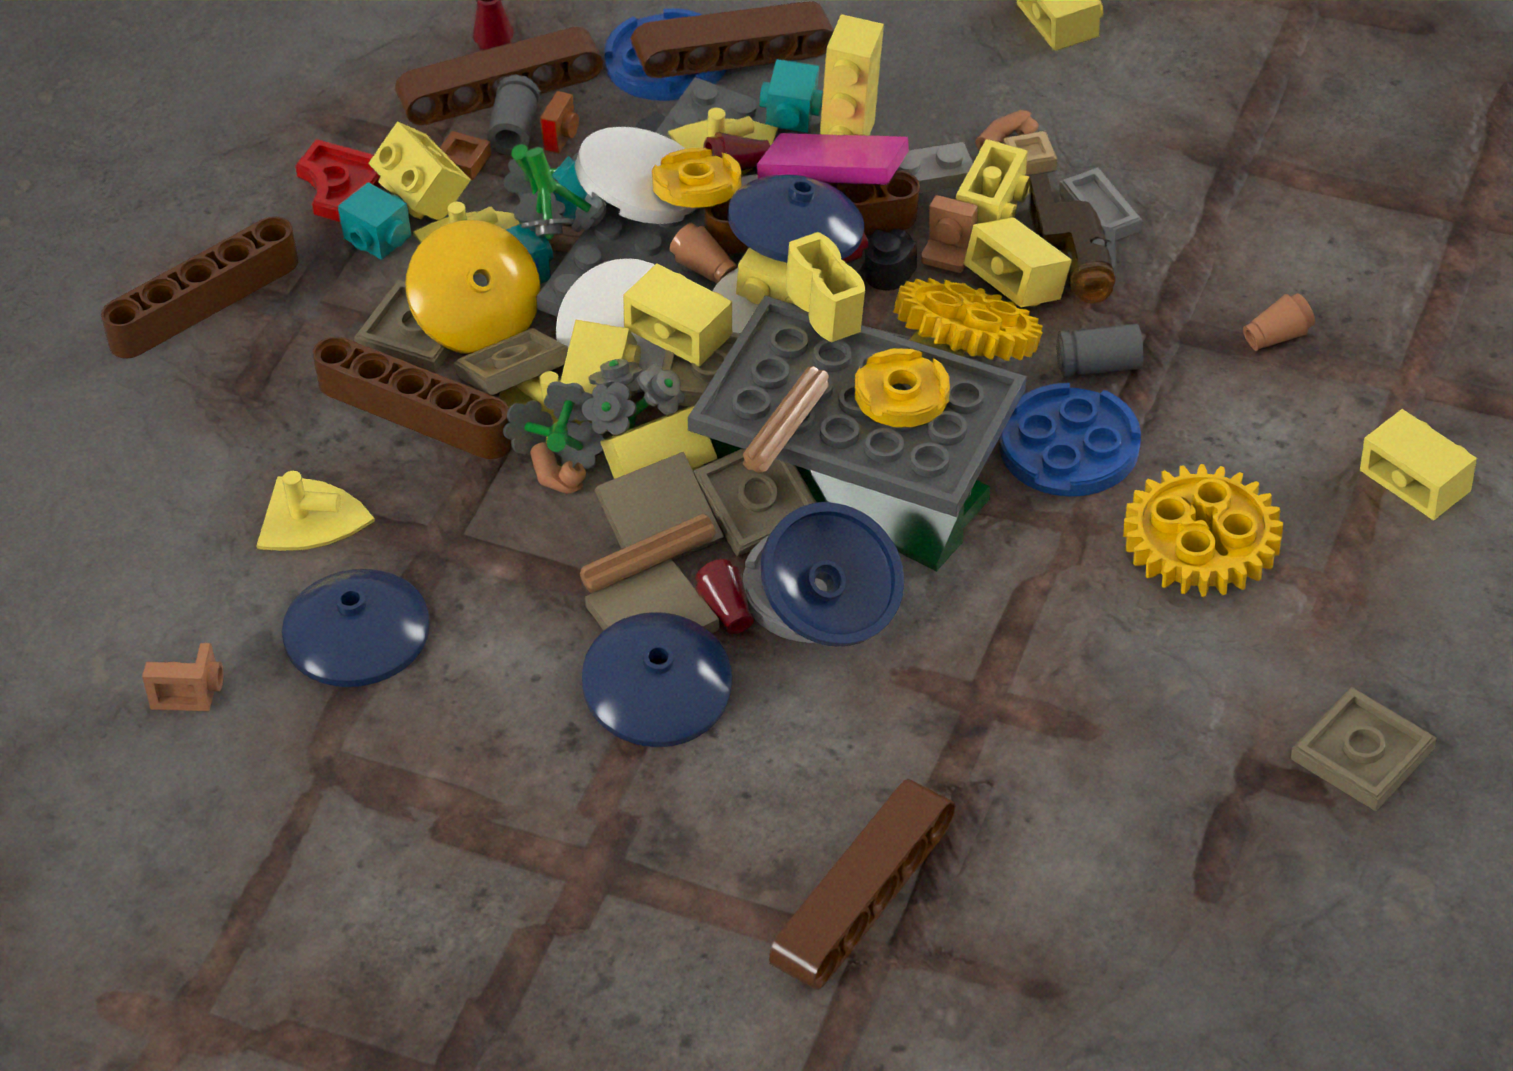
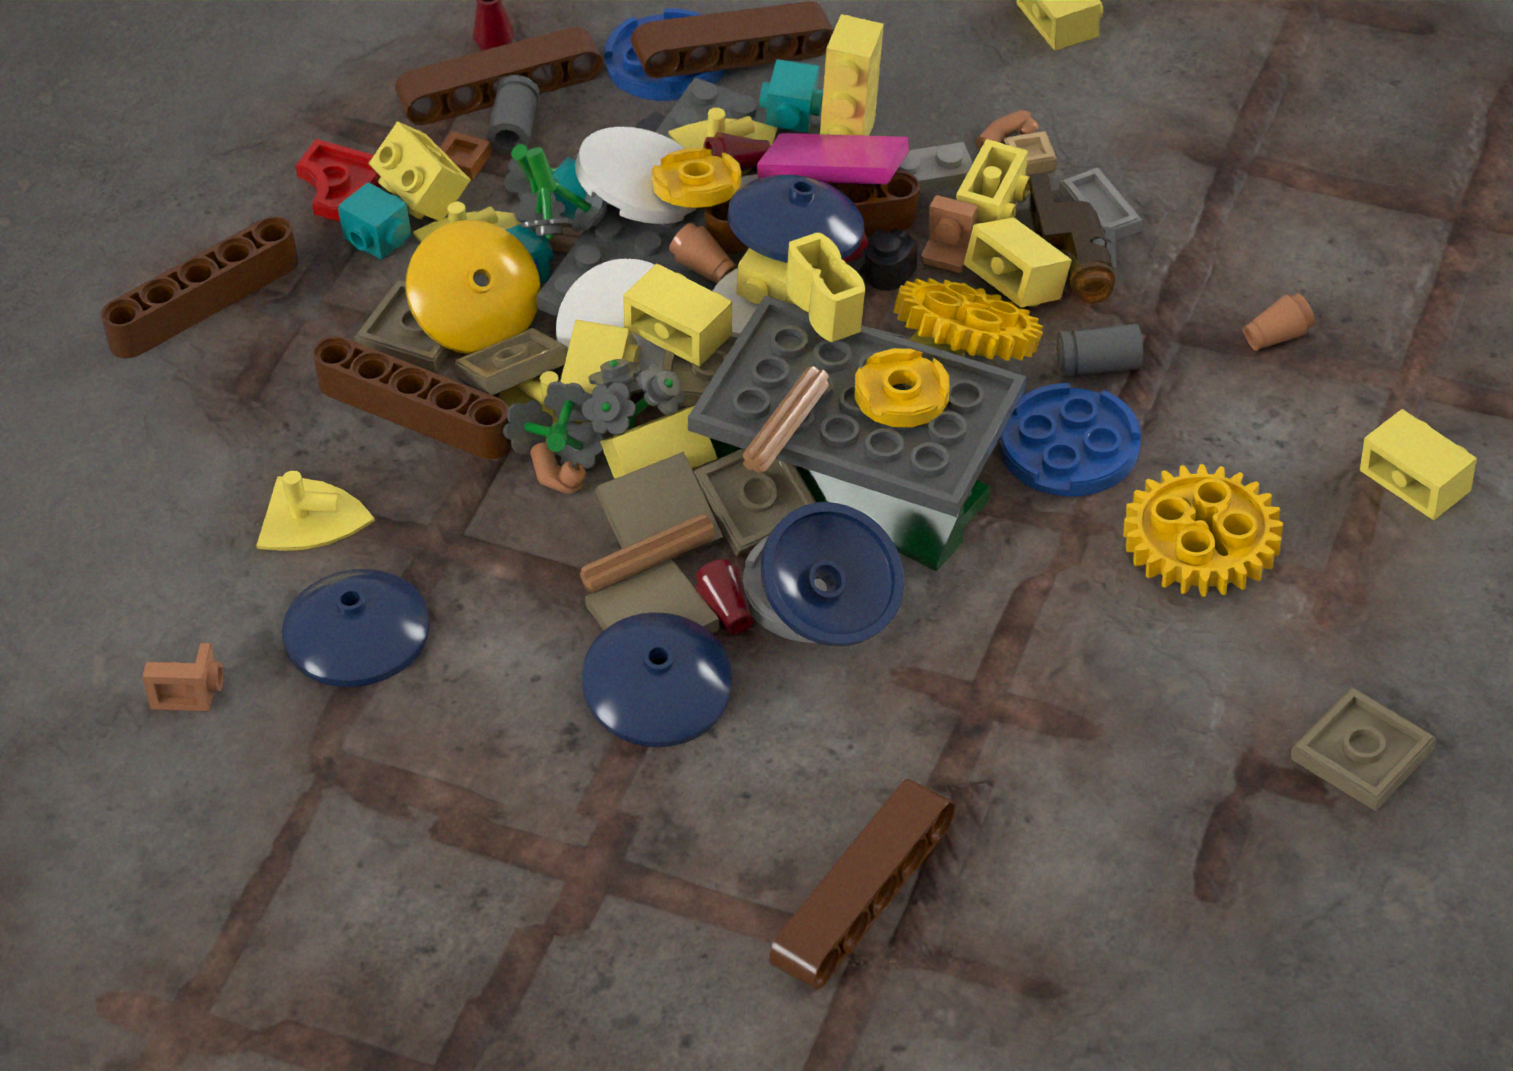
dark orange plate [540,91,579,154] -> none

